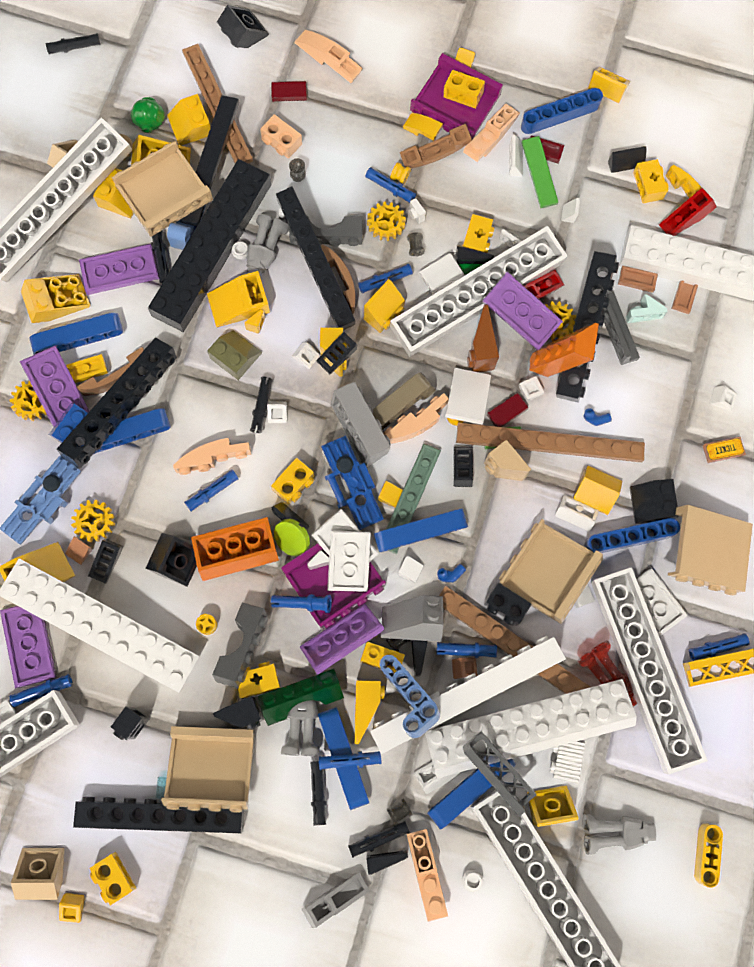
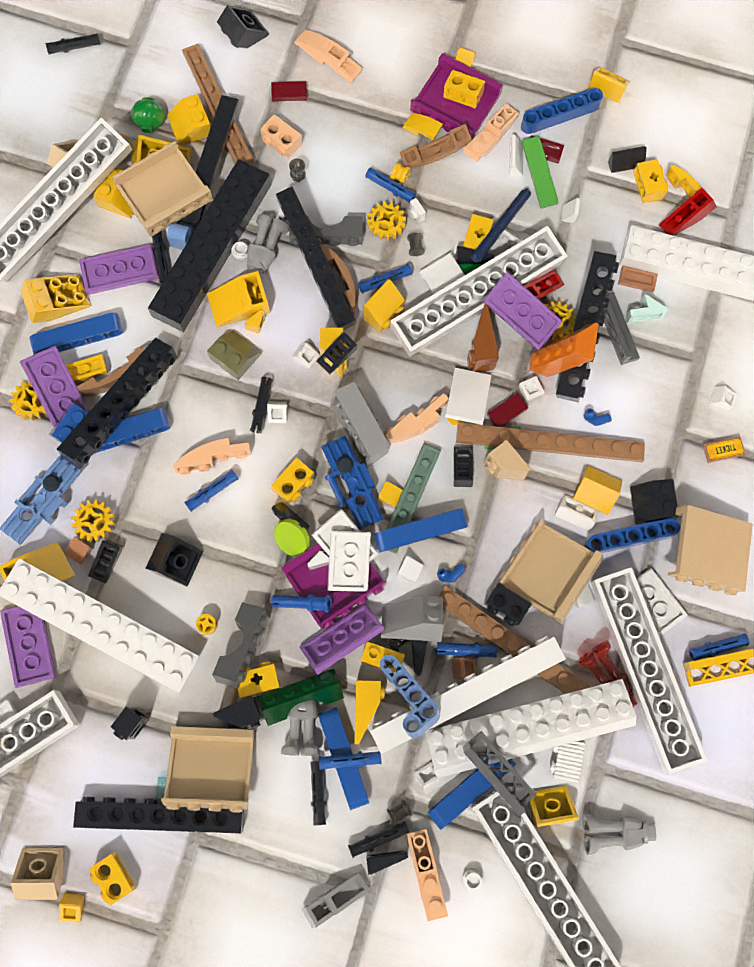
blue pin [9,674,73,707] -> none
orange slope [191,517,279,581] -> none
dark tan beam [372,372,436,431] -> none
nougat tile [671,280,698,314] -> none
yellow beam [694,823,723,888] -> none
none -> dark blue axle [471,188,531,263]

